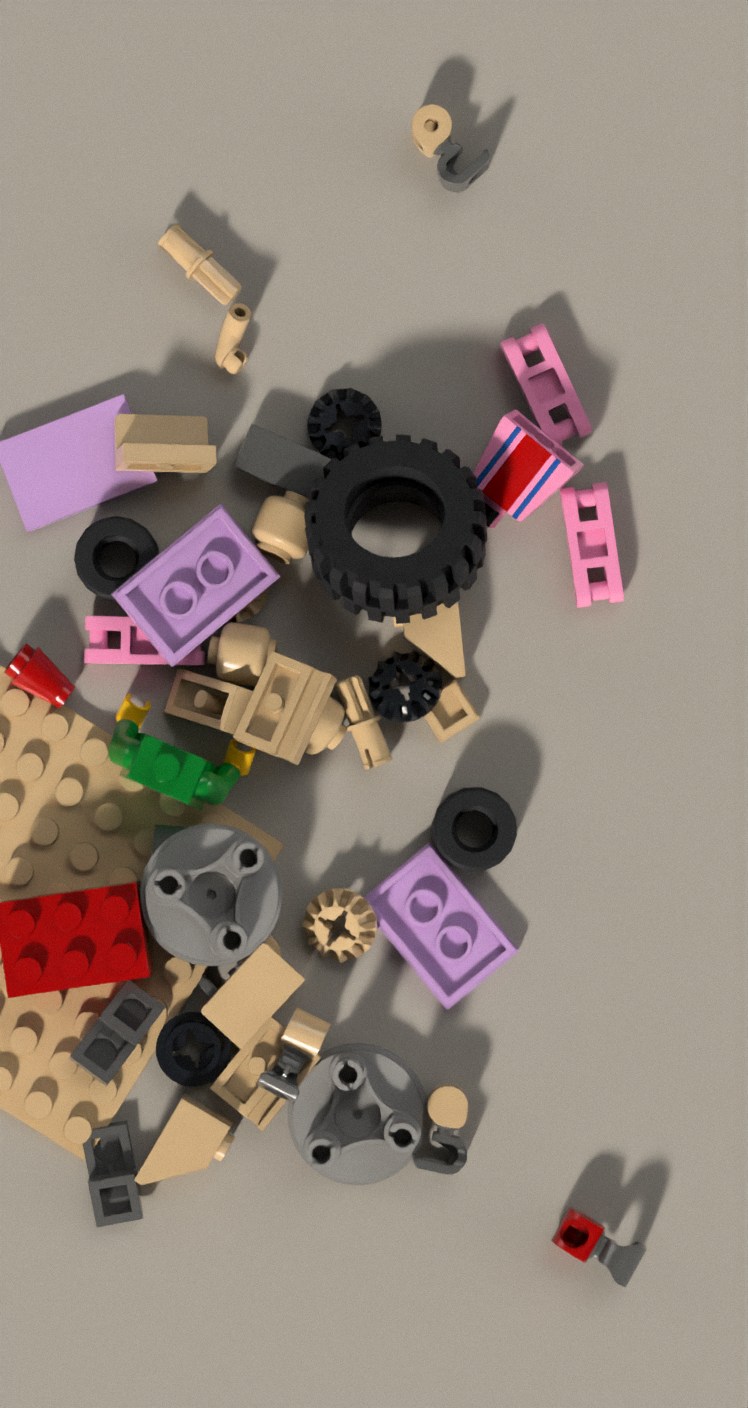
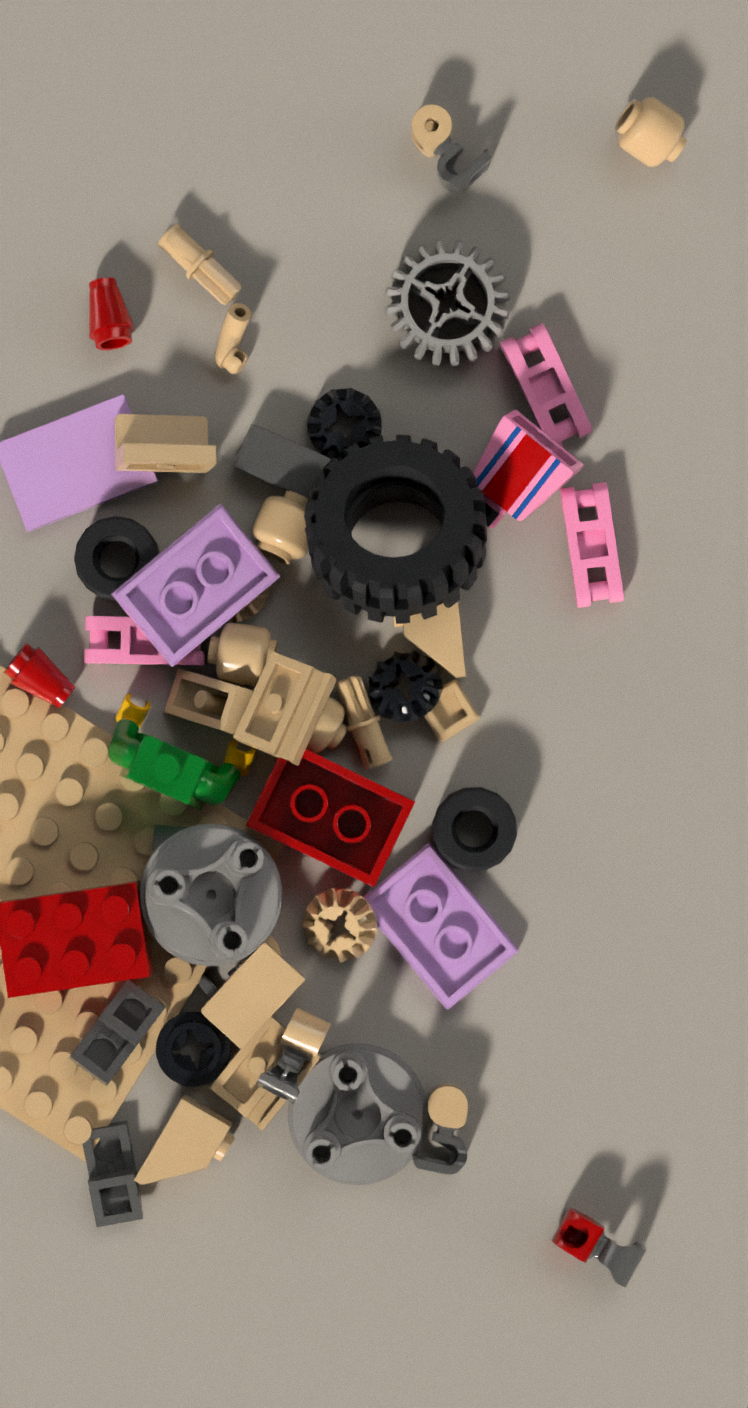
none -> red cone [89,277,135,350]
none -> red brick [246,749,415,887]
none -> light grey gear [385,240,510,367]
none -> tan head [615,97,687,167]

